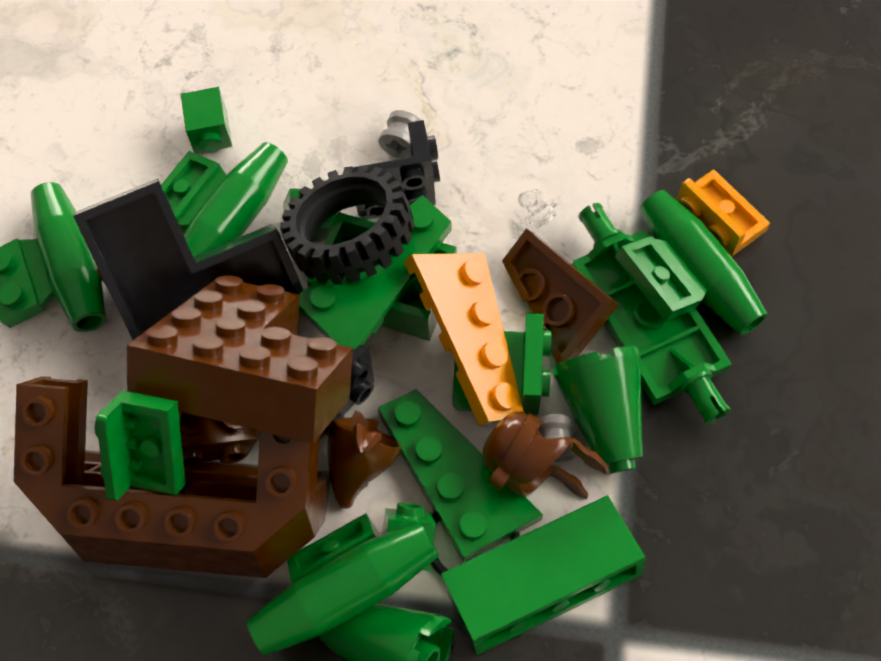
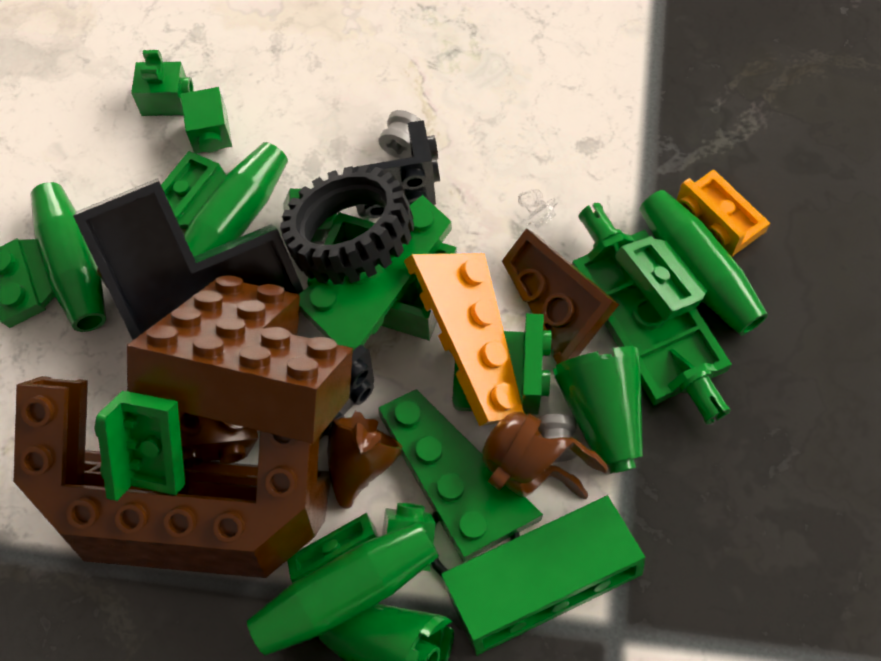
none -> green brick [131,50,194,116]

